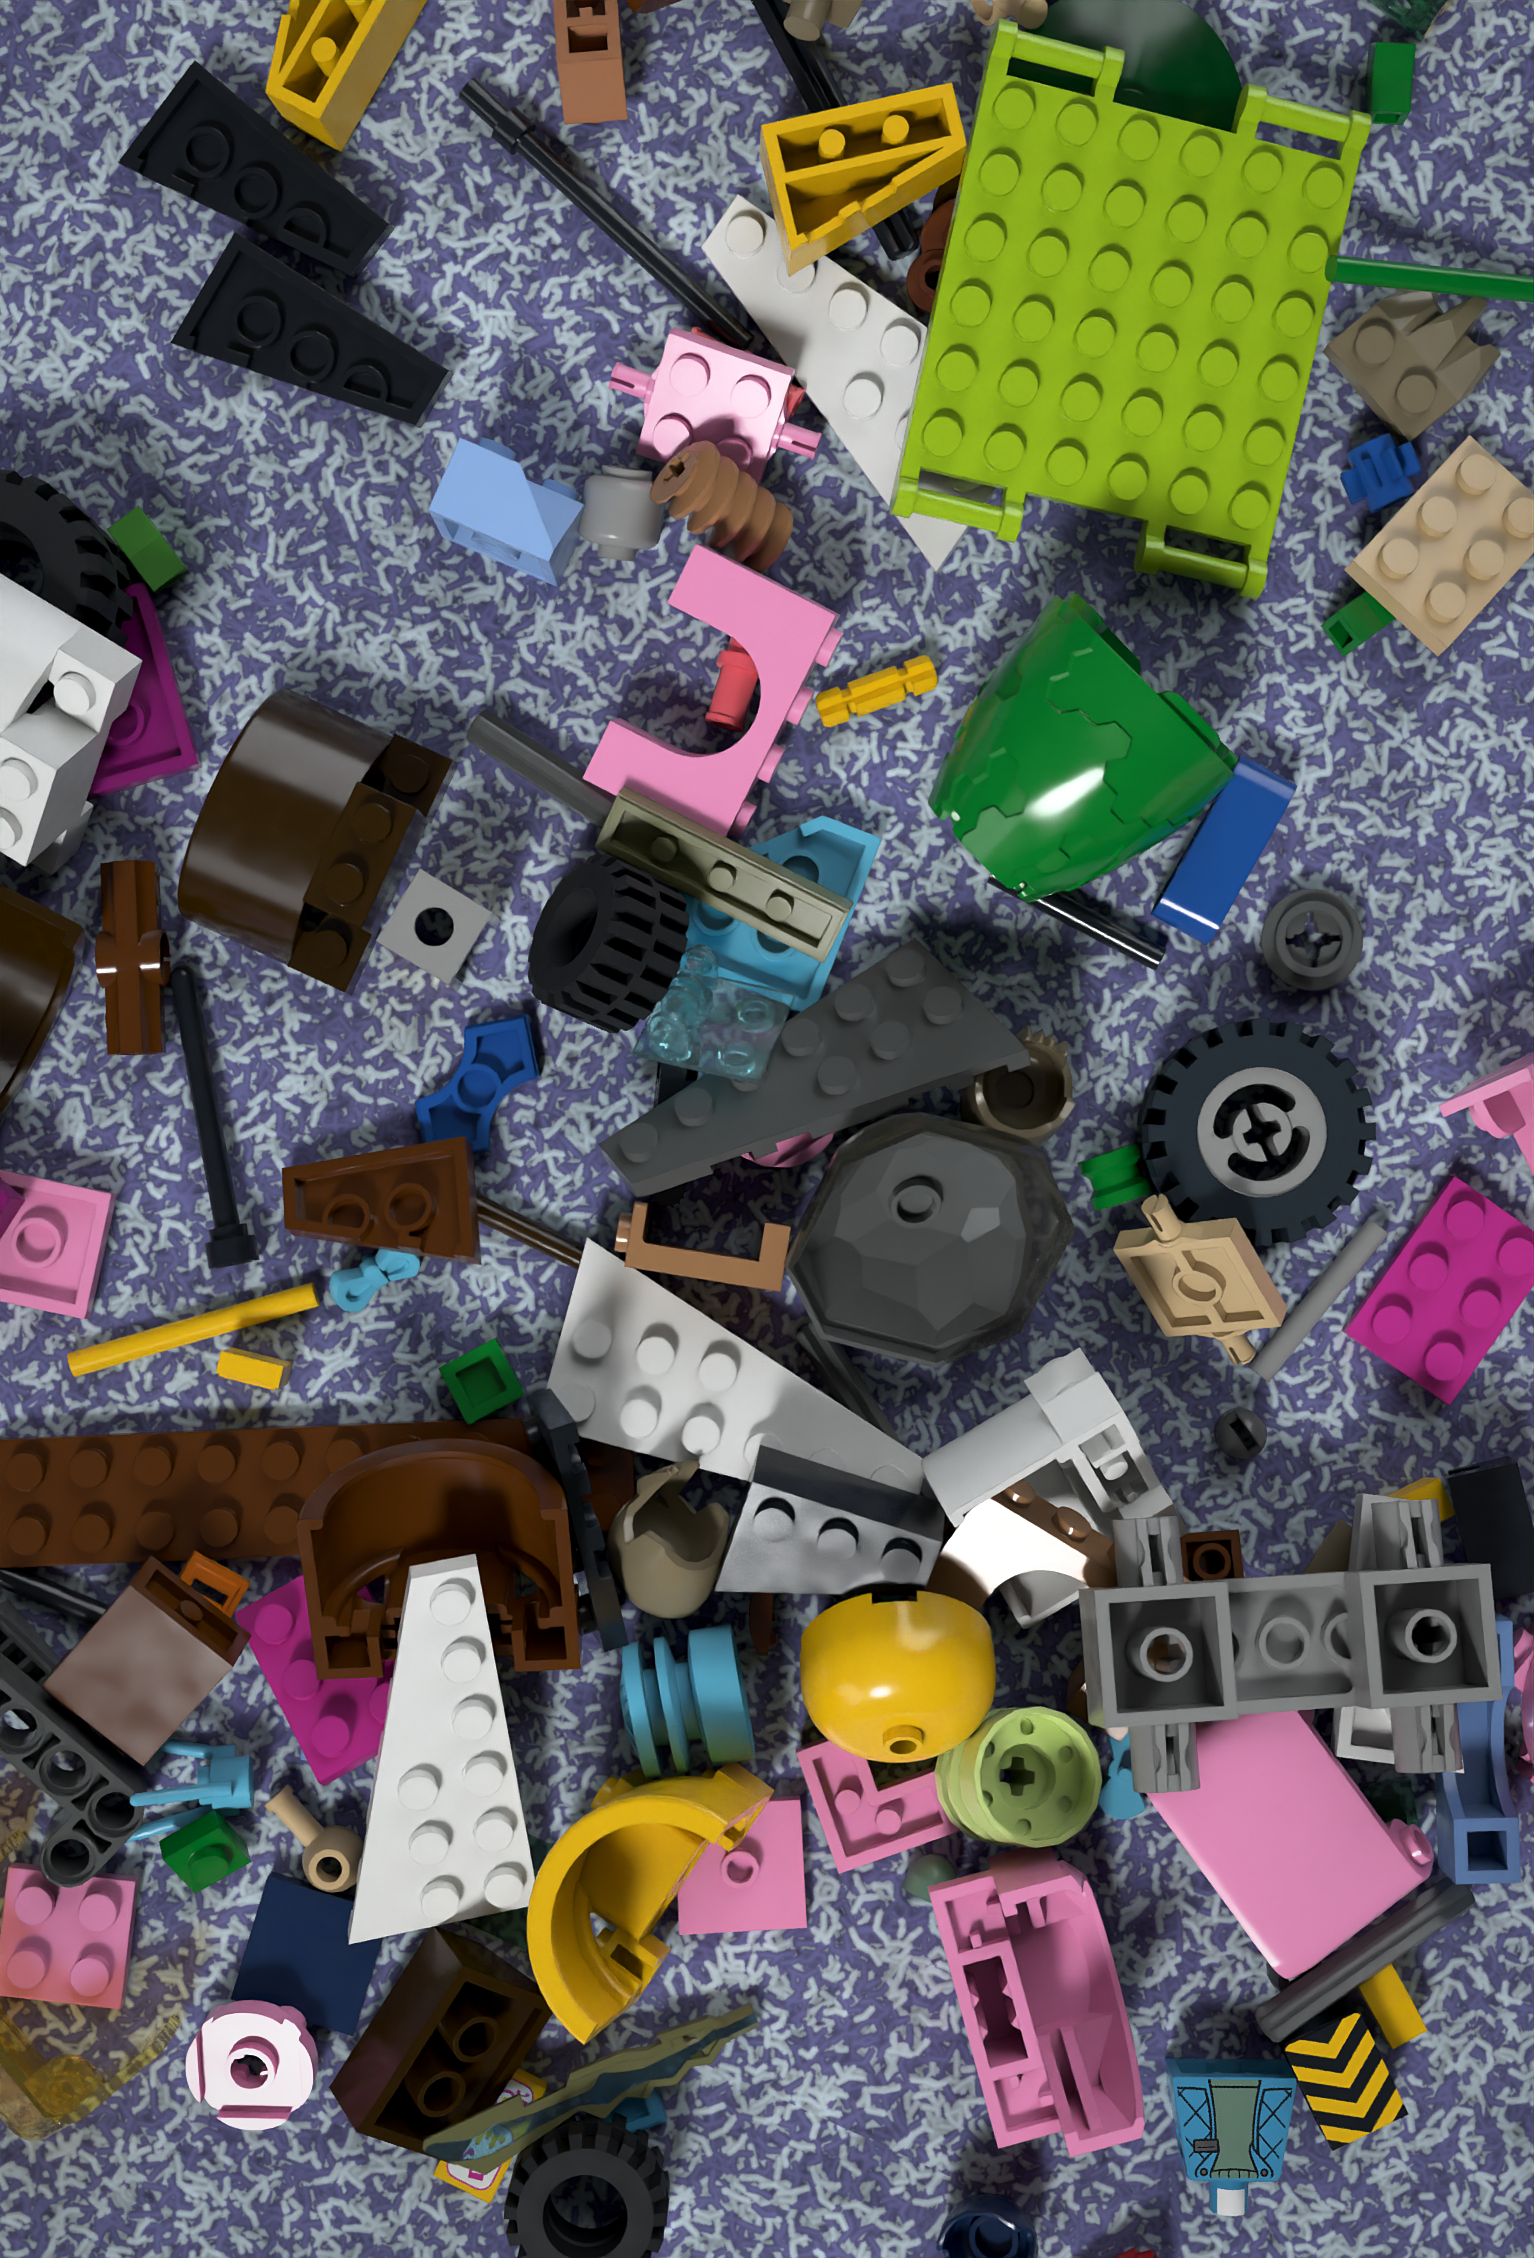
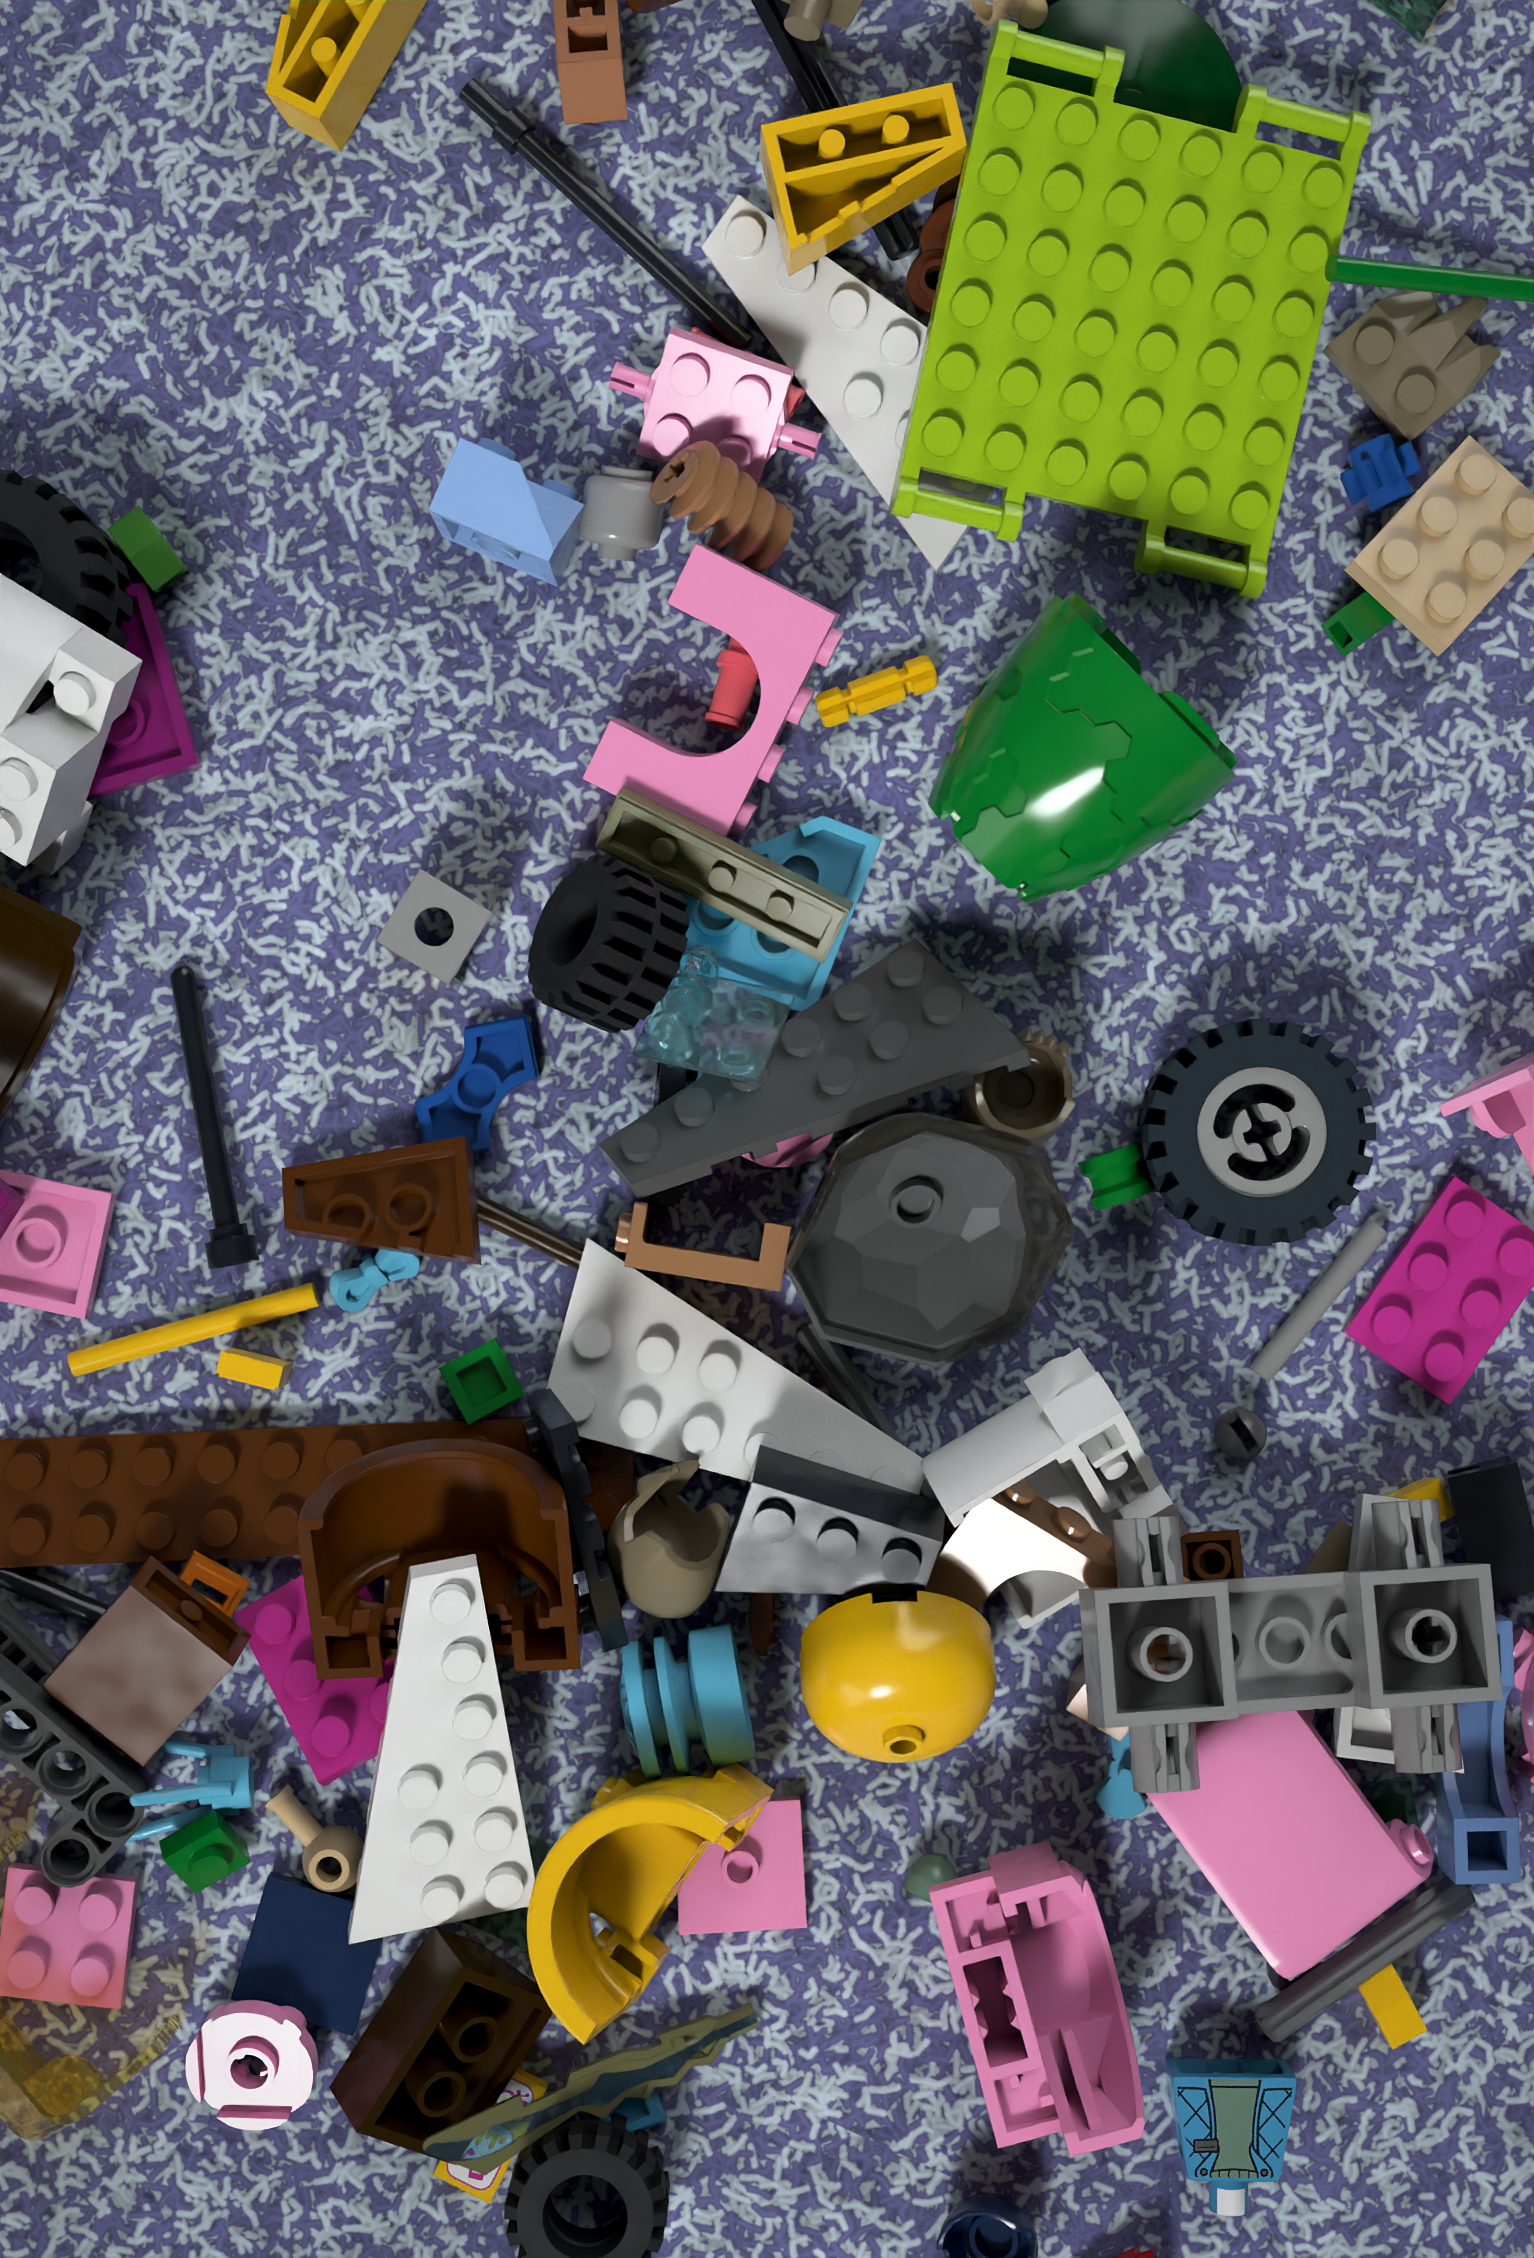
reddish brown piece [95,860,171,1056] -> none
black wing [118,60,394,279] -> none
black wing [170,232,453,428] -> none
dark brown piece [177,689,458,996] -> none
dark grey axle [466,710,617,829] -> none
bright pink plate [796,1737,960,1874] -> none
yellowish green wheel [934,1706,1102,1848] -> none
black bar [987,874,1167,971] -> none
tan plate [1113,1194,1287,1365] -> none
blue beam [1150,754,1298,945] -> none
dark grey gear [1259,889,1363,991] -> none
piece [1278,1995,1409,2151] -> none
green piece [1364,42,1416,125] -> none

